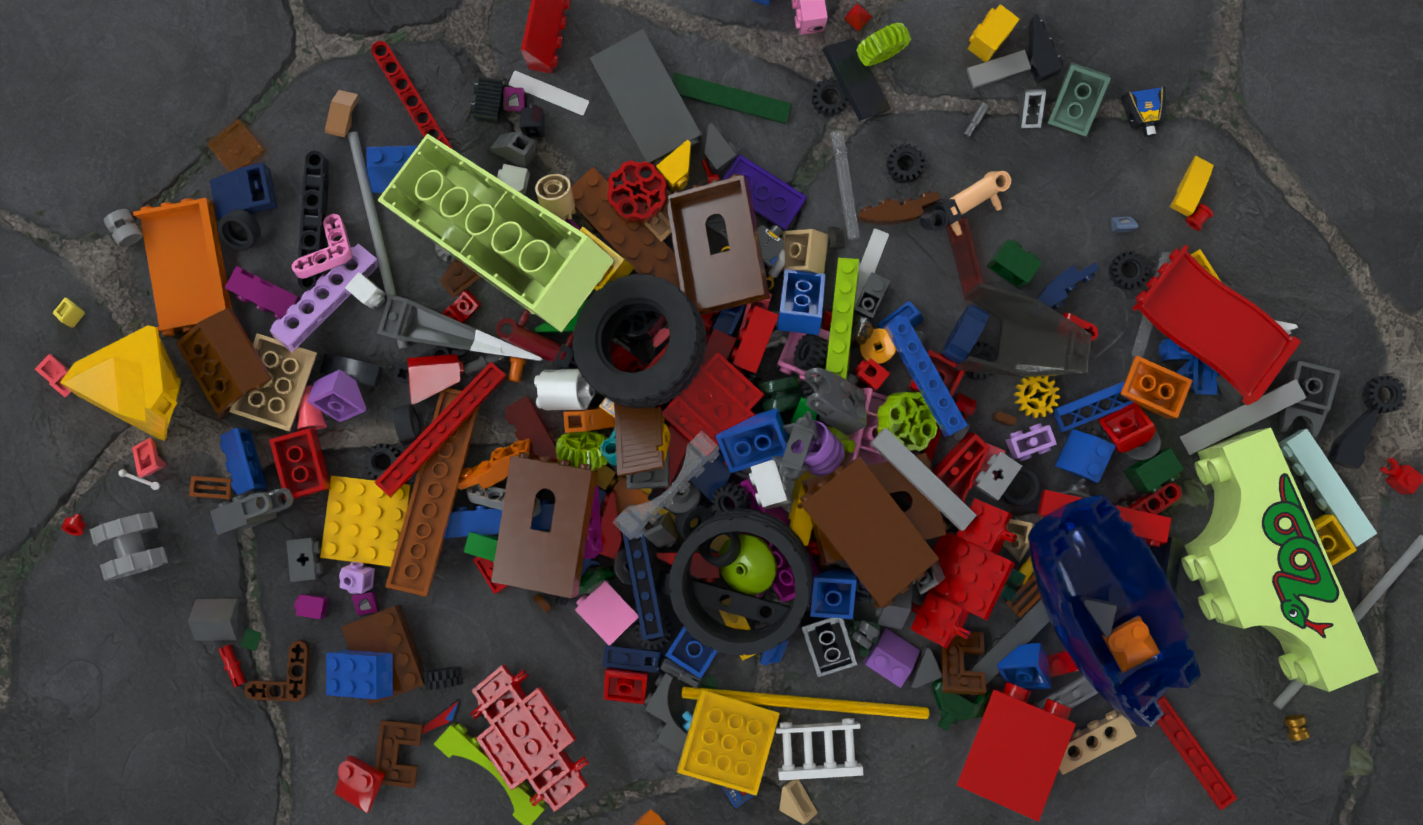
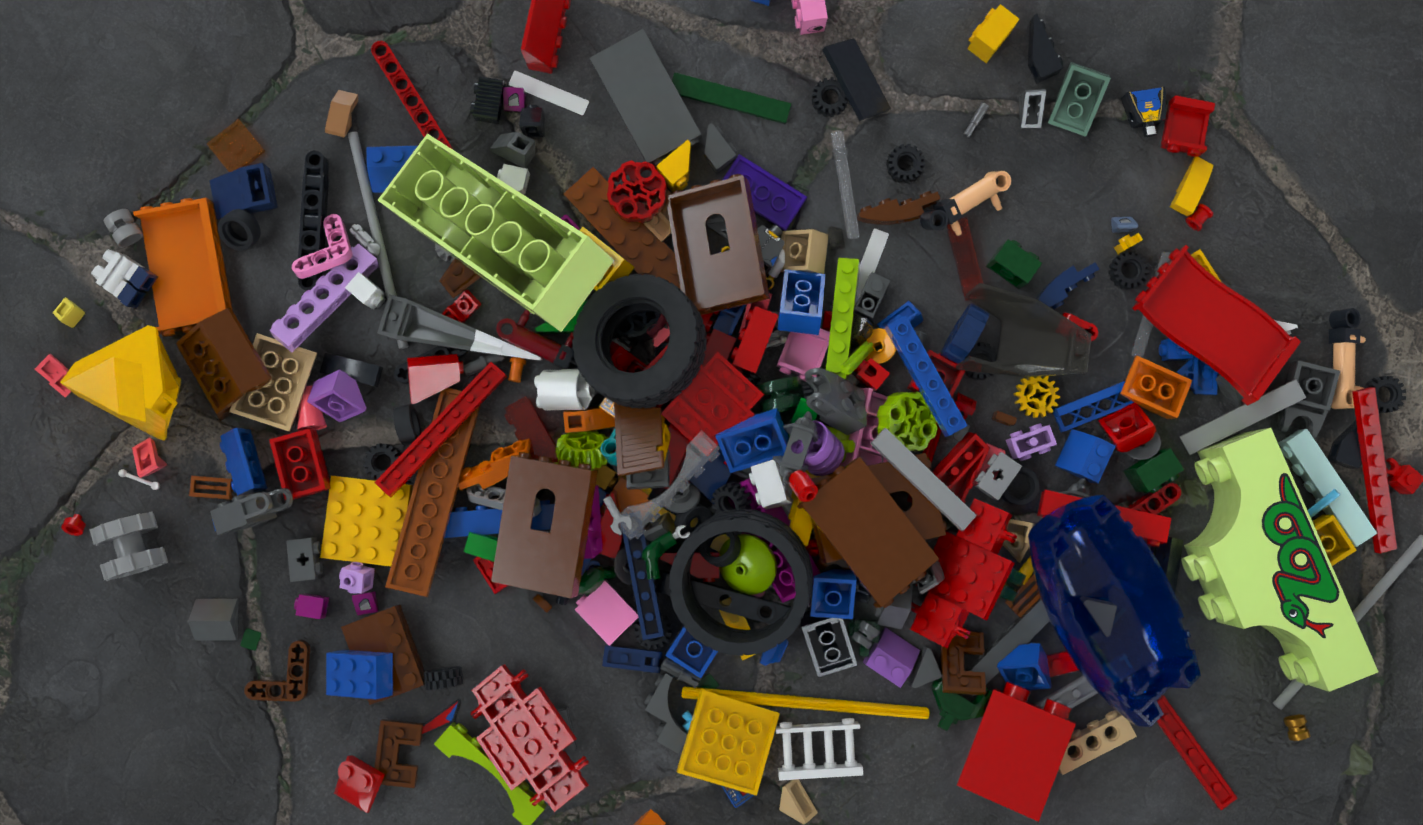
red pin [218,644,247,688] -> none
magenta wedge [225,266,301,319] -> none
tan gear [535,174,576,221] -> none
red slope [603,667,648,704] -> none
red hand [701,160,719,184] -> none
black tyre [793,334,828,371] -> none
red slope [844,4,872,32] -> none
lime gear [856,23,911,66] -> none
light grey tile [966,50,1031,89] -> none
orange slope [1101,616,1160,673] -> none
none -> hips [91,249,159,309]
none -> light grey axle [349,224,381,256]
none -> light grey bar [603,496,632,535]
none -> dark green arm [642,525,690,579]
none -> red brick [789,470,818,502]
none -> lime axle [841,341,874,375]
none -> yellow plate [1114,233,1143,254]
none -> red panel [1161,95,1215,157]
none -> medium azure bar [1308,489,1340,518]
none -> piece [1329,308,1366,409]
none -> red plate [1352,387,1397,554]

